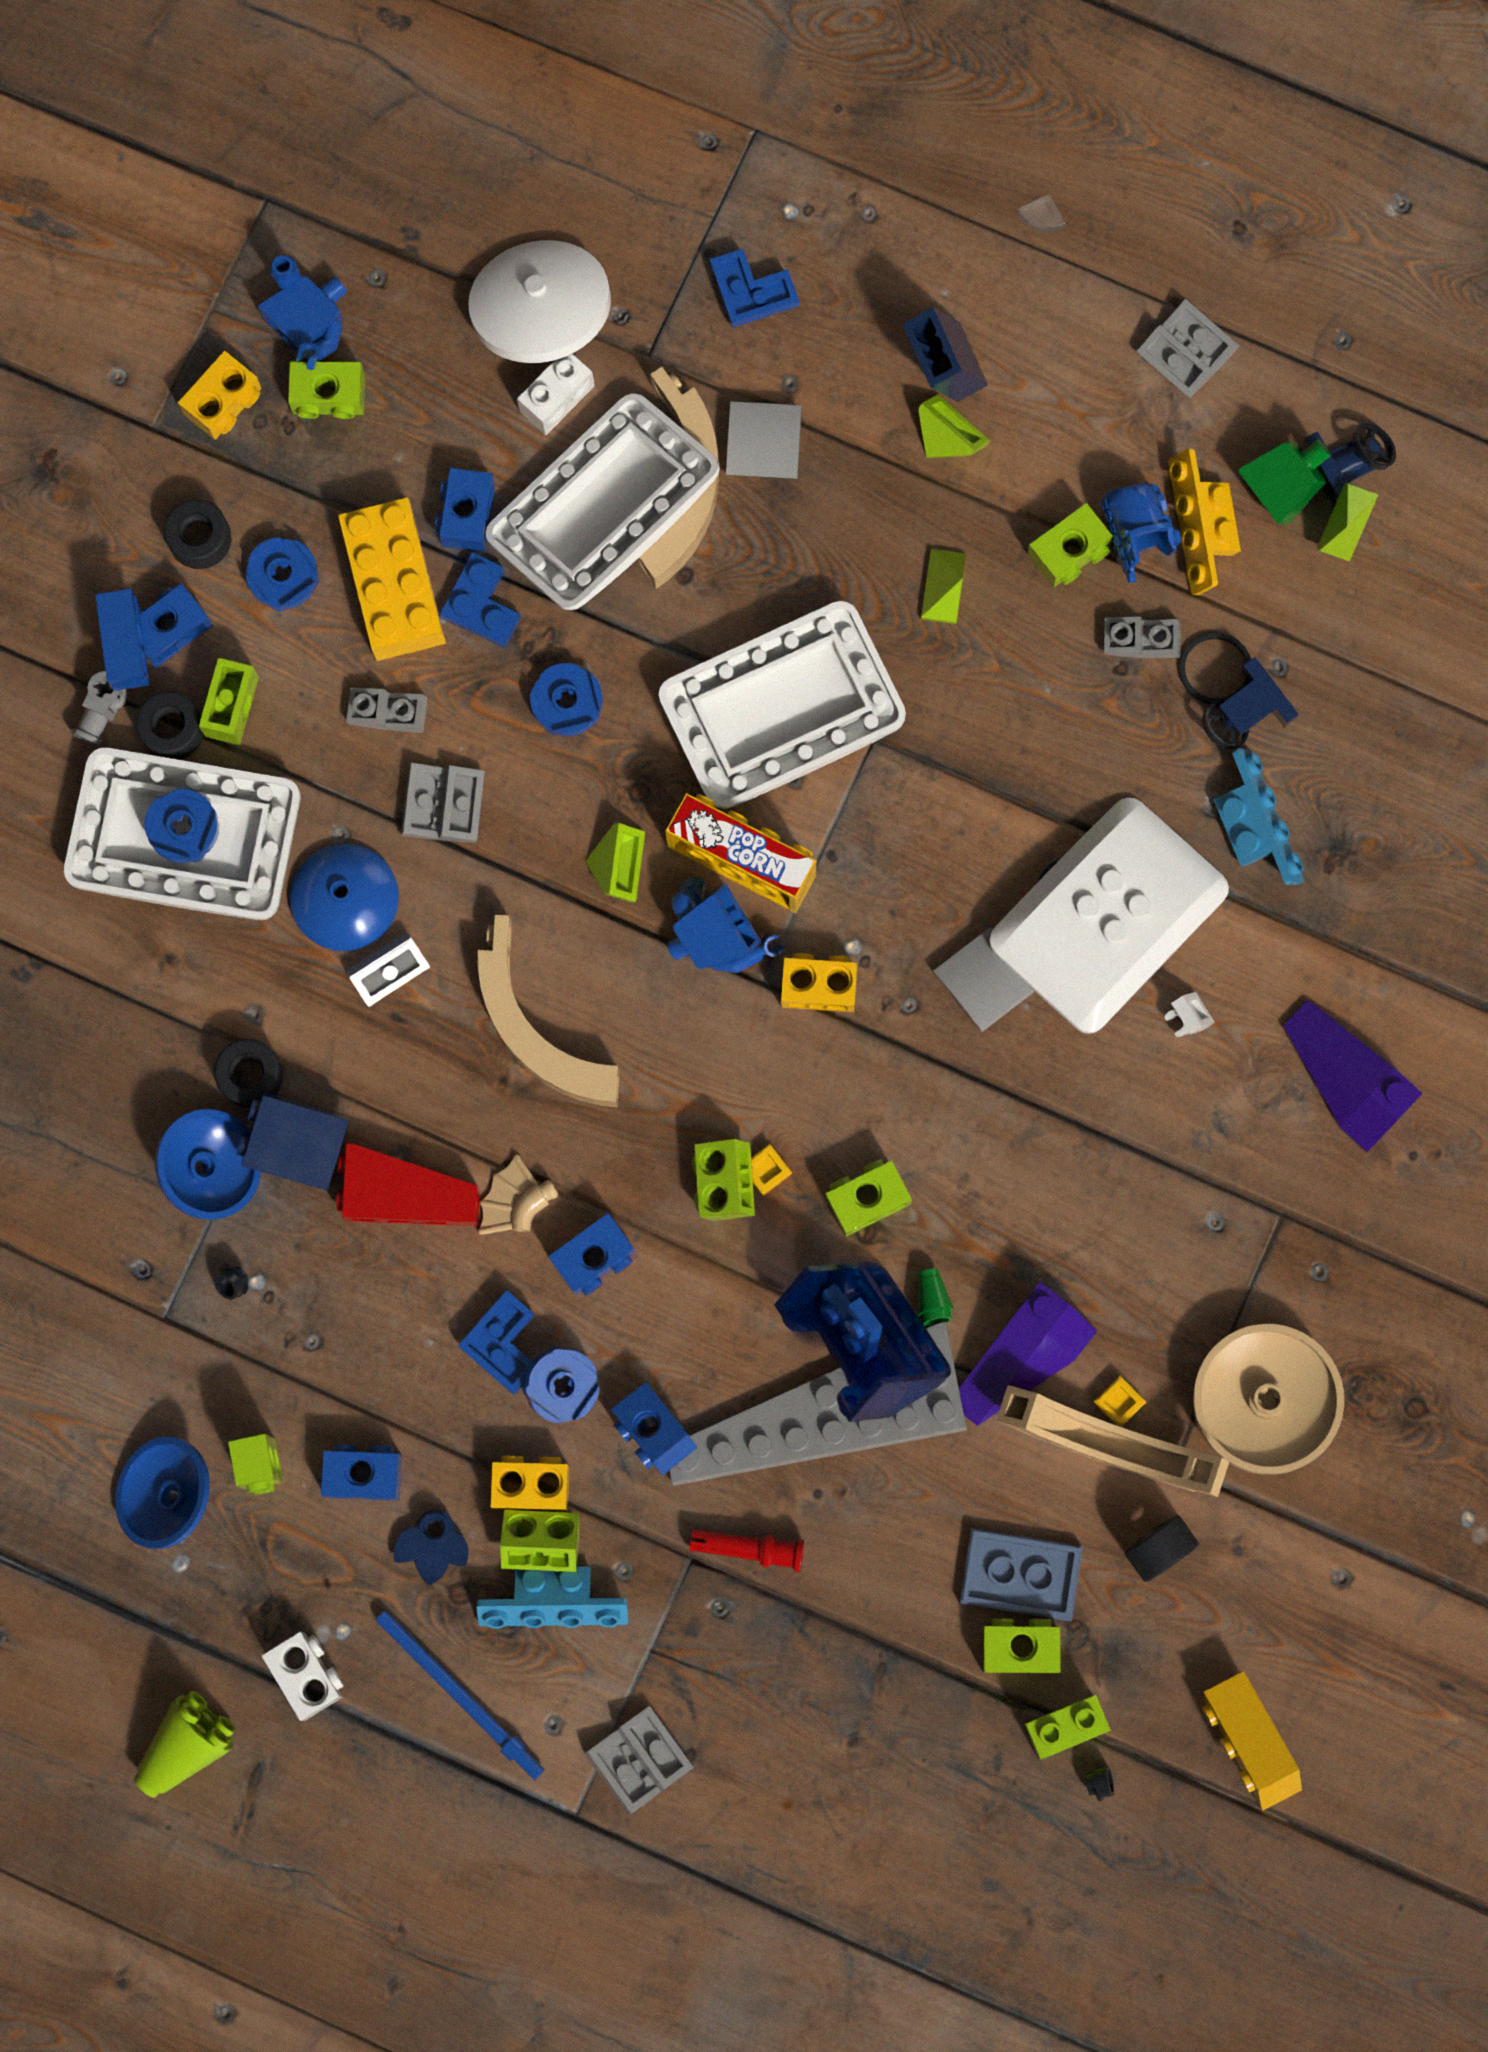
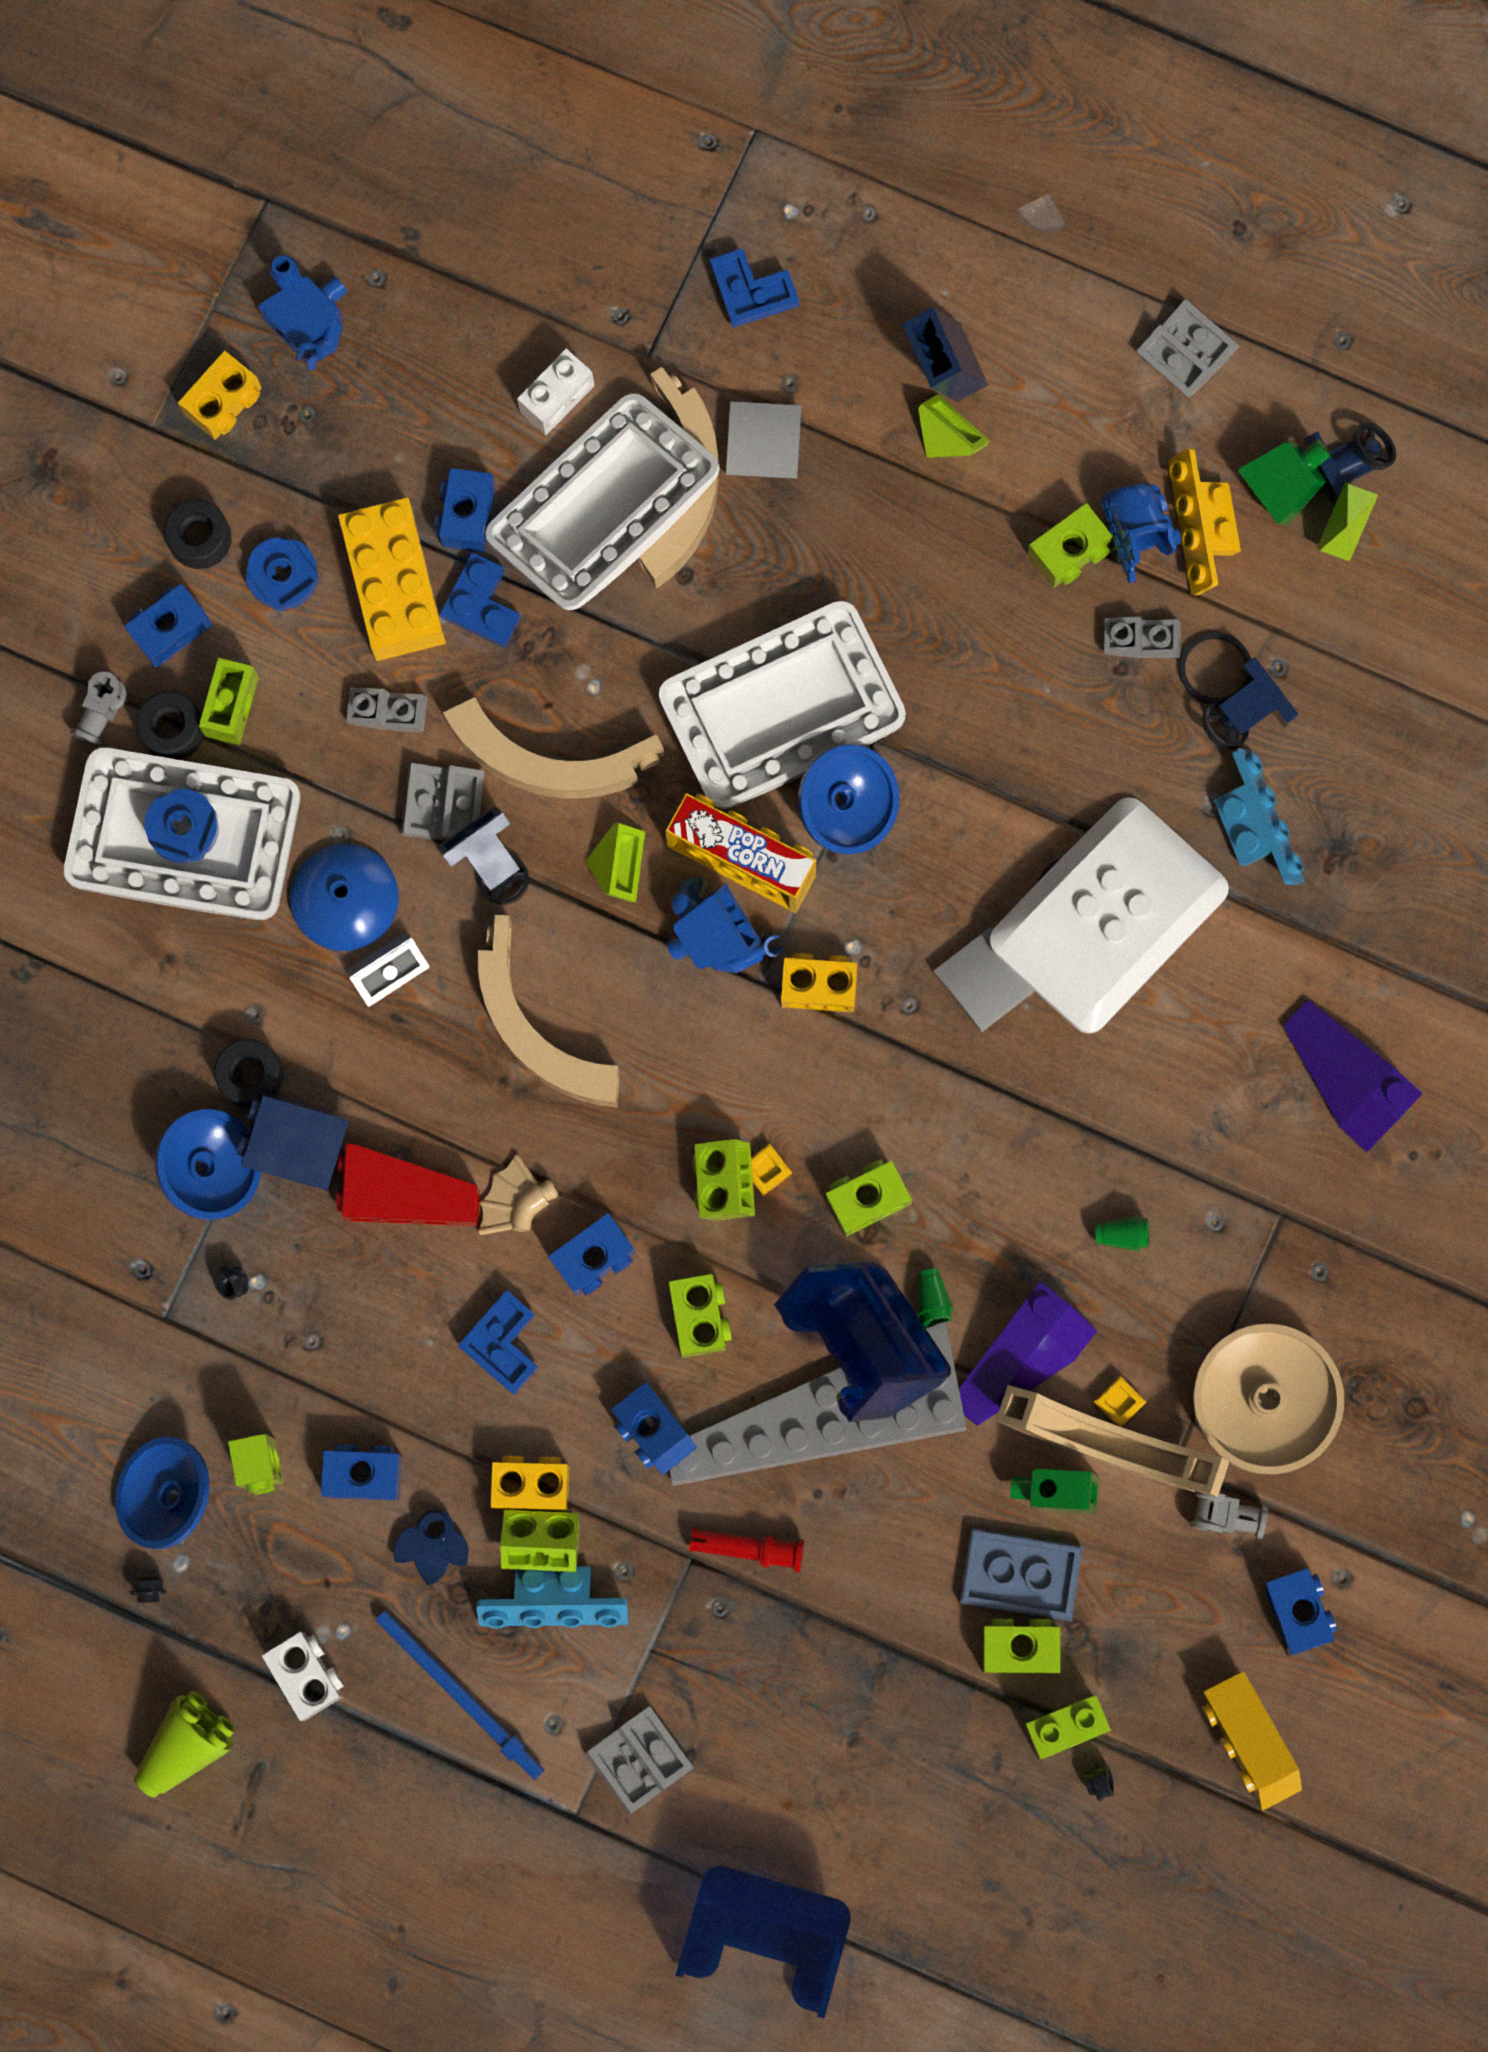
blue piece [95,589,150,691] -> none
lime brick [289,362,365,419] -> none
white dish [468,240,611,363] -> none
plate [522,1347,599,1423] -> none
blue plate [530,663,603,737] -> none
blue plate [820,1284,883,1363] -> none
lime slope [921,549,966,624] -> none
black tyre [1124,1515,1199,1582] -> none
white tile [1164,992,1215,1037] -> none
none -> black plate [129,1578,167,1603]
none -> piece [437,806,530,905]
none -> tan arch [443,697,664,799]
none -> lime brick [669,1274,732,1358]
none -> clear blue windscreen [675,1865,851,2019]
none -> blue dish [798,745,900,854]
none -> green torso [1010,1469,1099,1515]
none -> green cone [1095,1215,1149,1252]
none -> light grey connector [1189,1491,1268,1539]
none -> blue brick [1262,1568,1337,1656]

